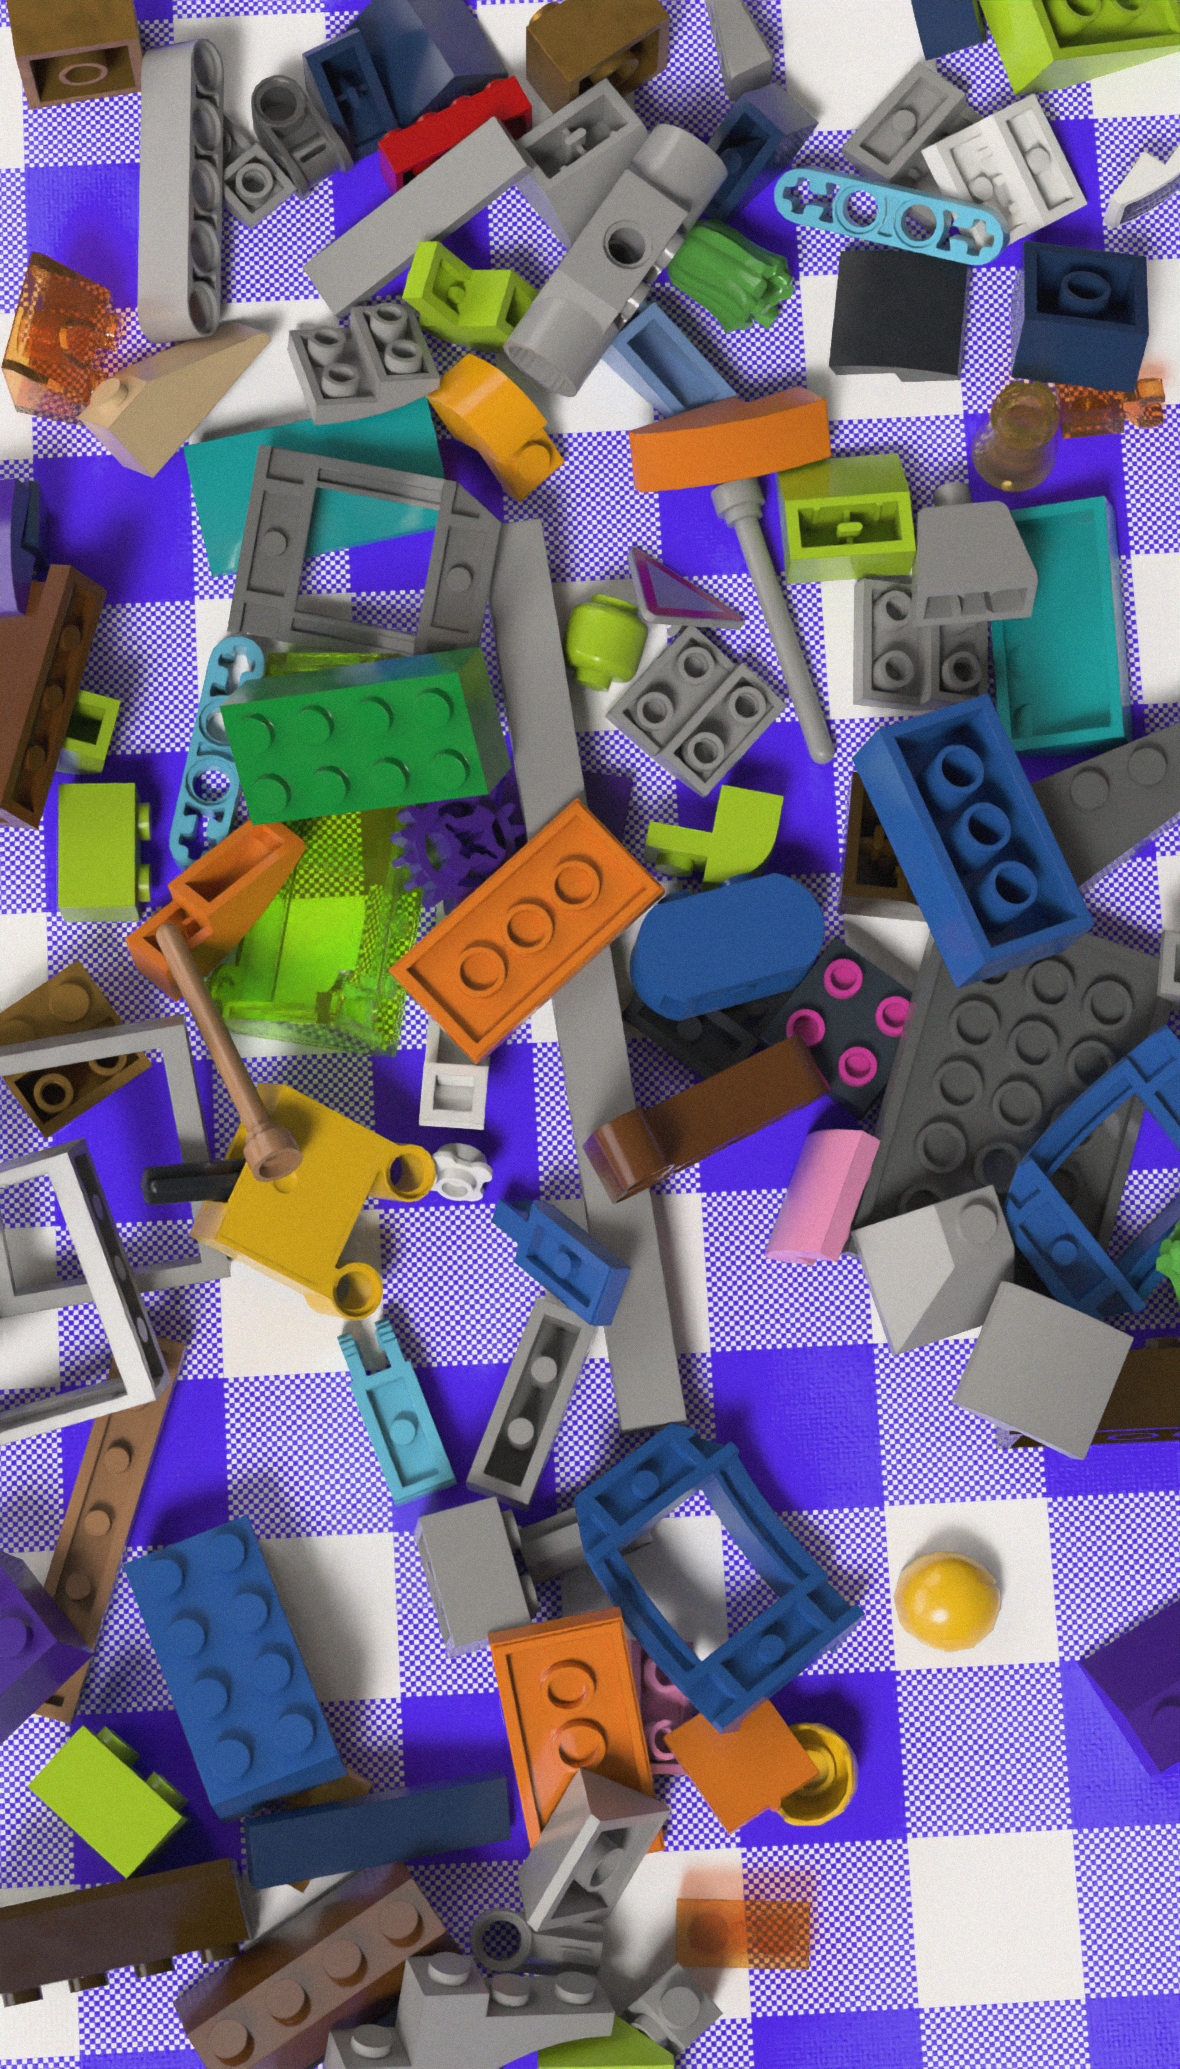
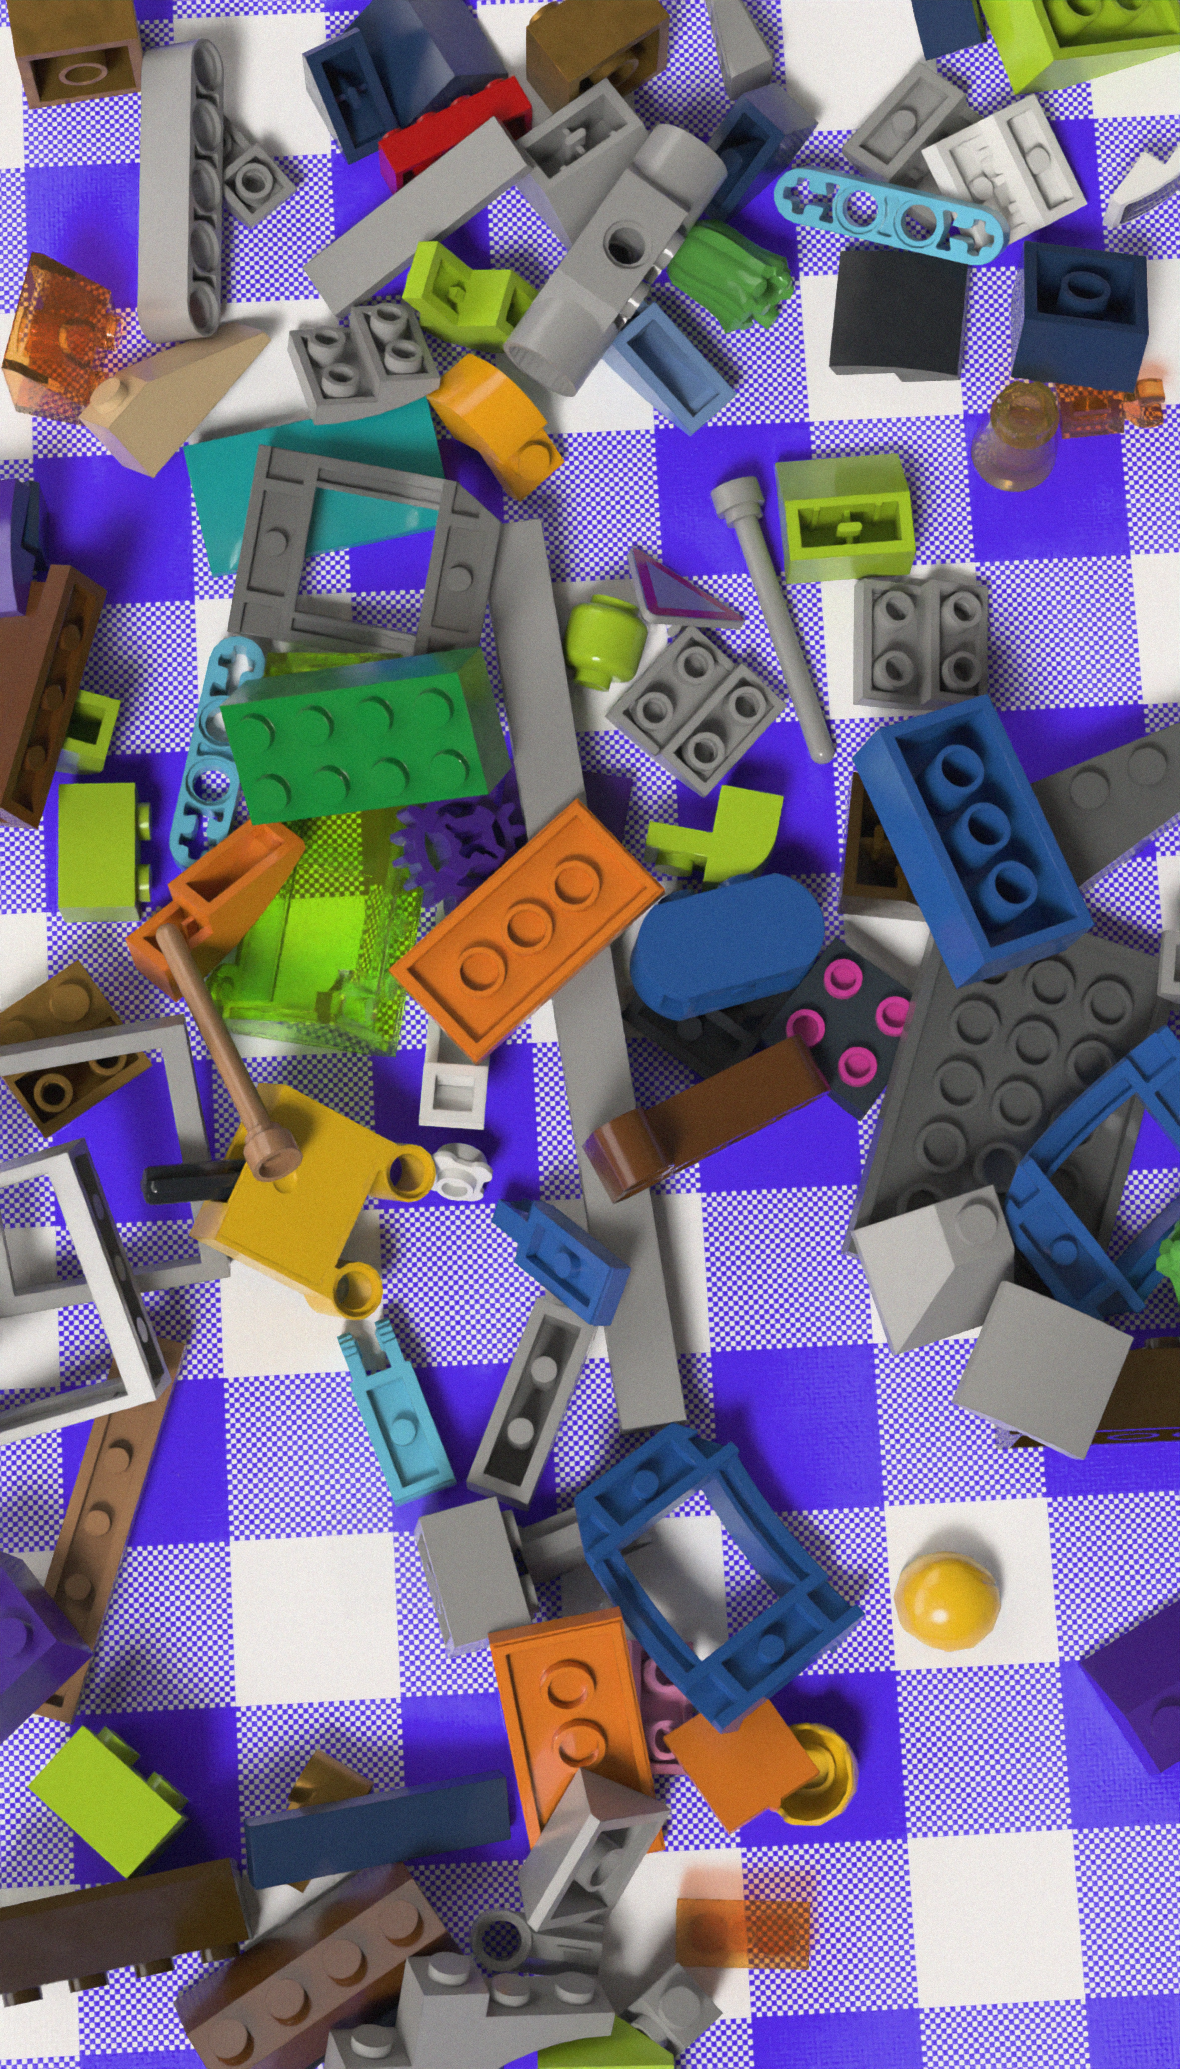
blue brick [123,1515,348,1825] -> none
flat silver piece [251,75,354,201] -> none
orange slope [628,385,831,493] -> none
bright pink slope [764,1129,881,1266] -> none
light grey torso [912,482,1038,628] -> none
teal slope [991,496,1134,757] -> none

